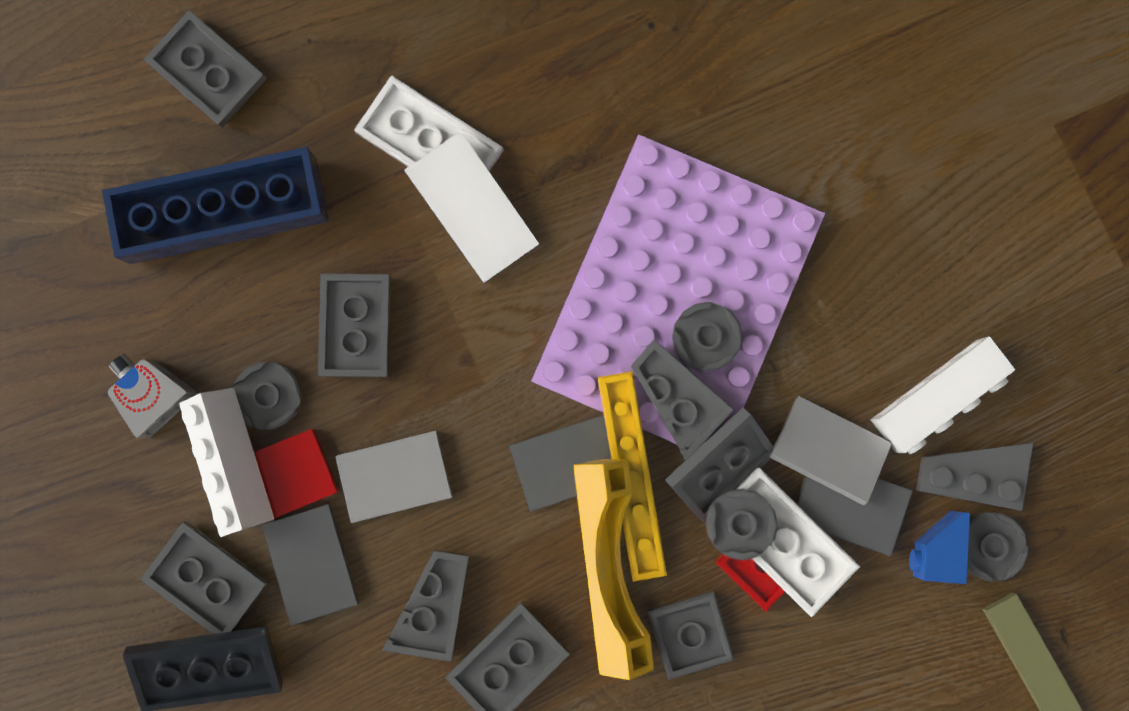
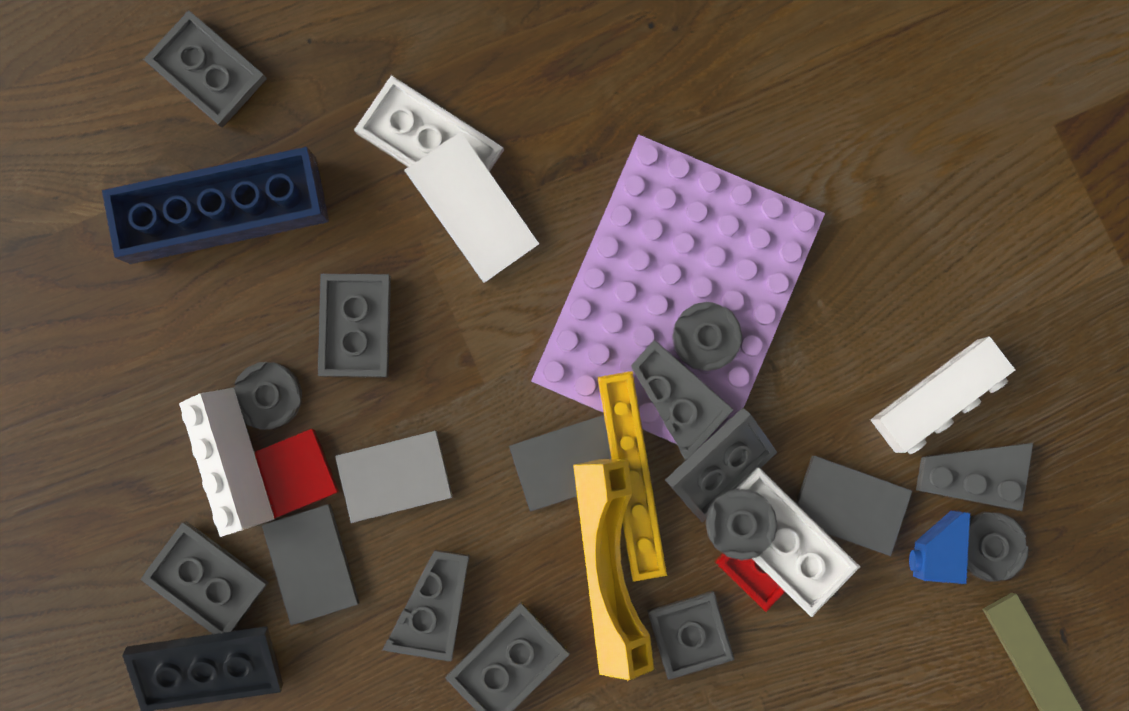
light grey torso [108,354,197,438] -> none
light grey tile [769,396,892,505] -> none

